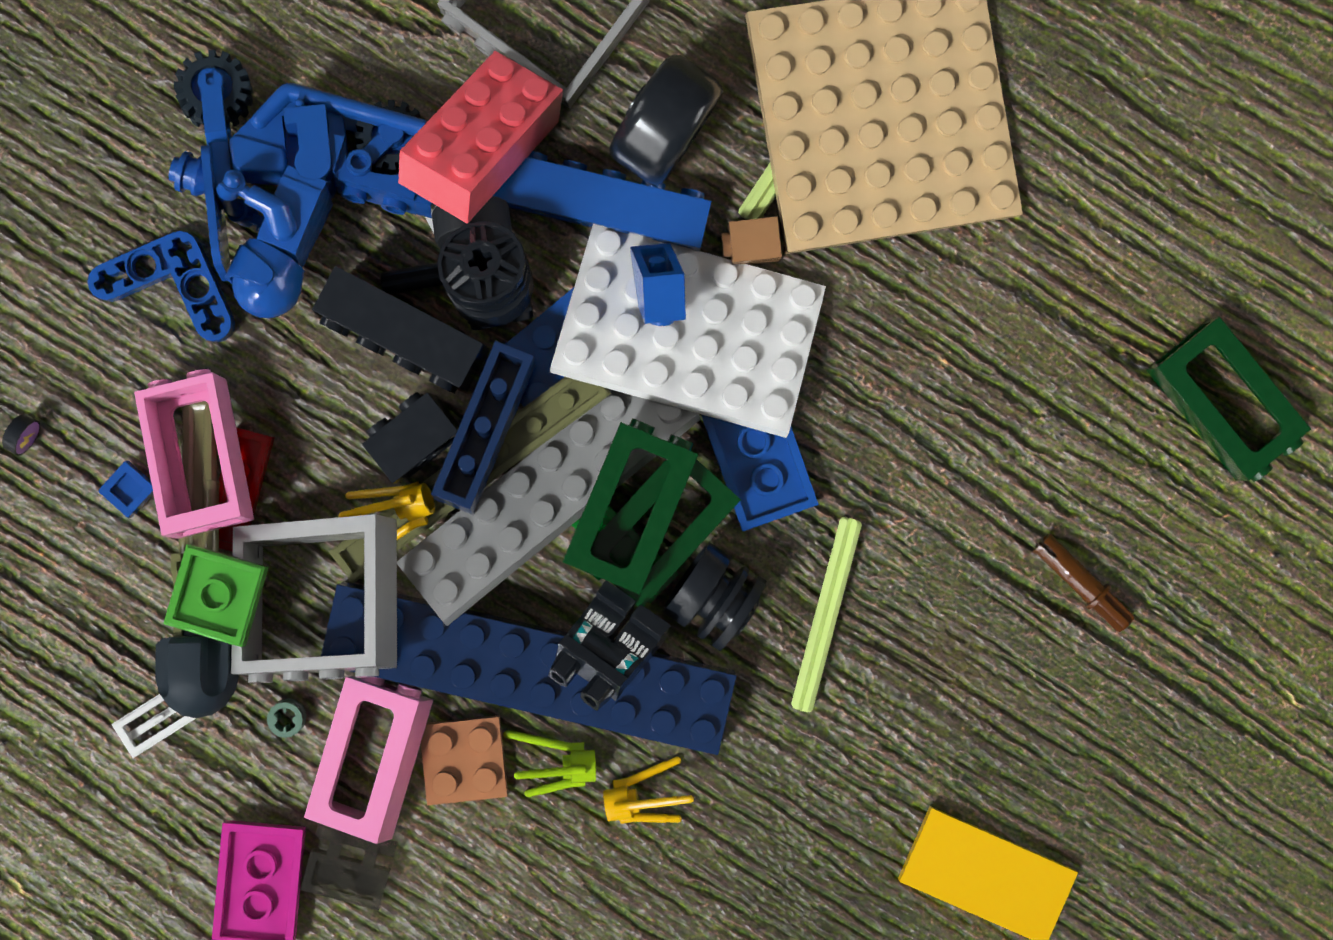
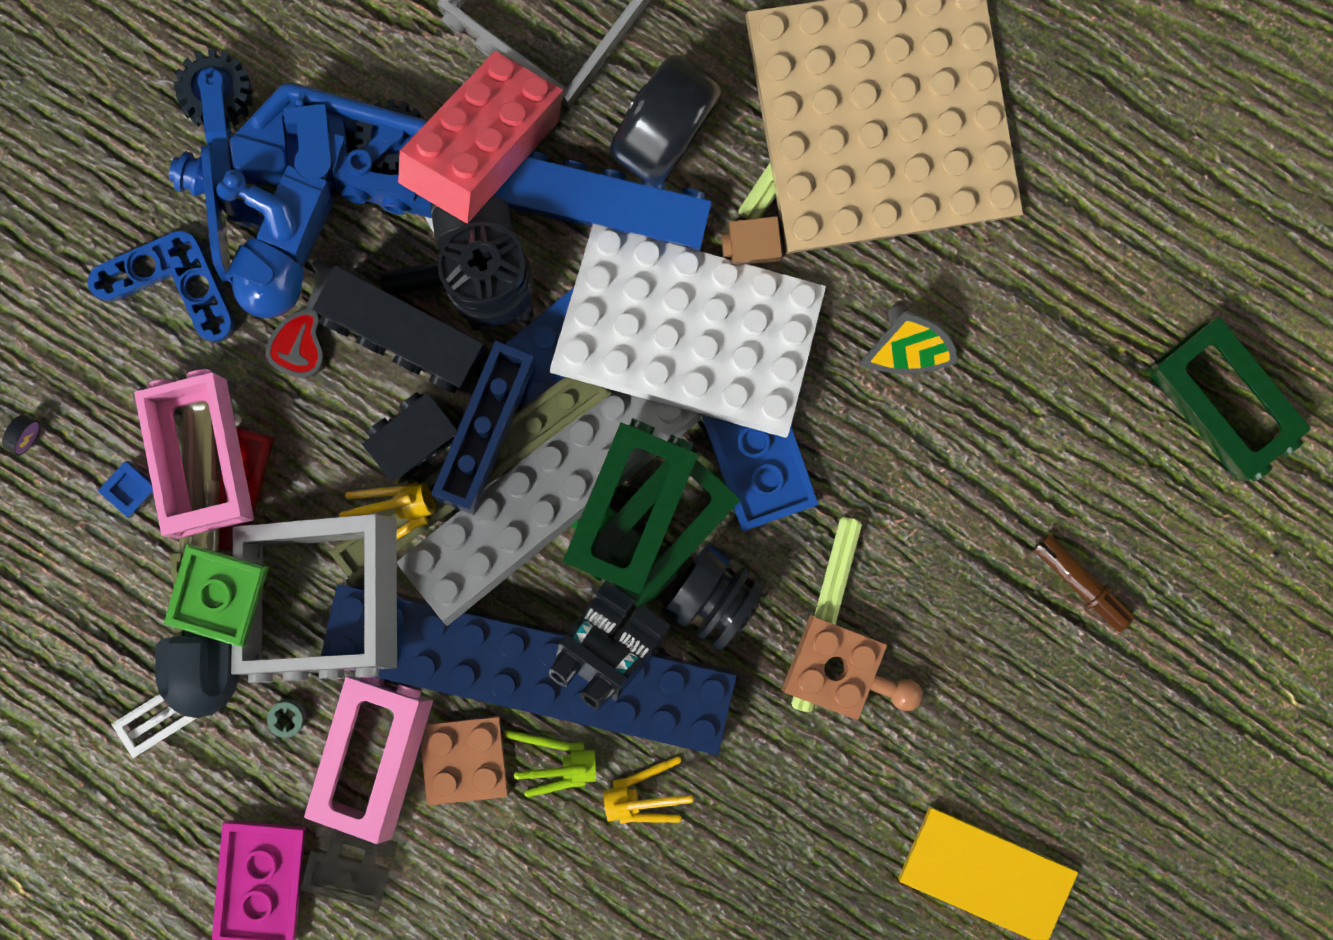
blue slope [630,243,686,326] -> none
none -> piece [266,260,345,378]
none -> nougat plate [781,615,923,720]
none -> shield [859,306,957,374]

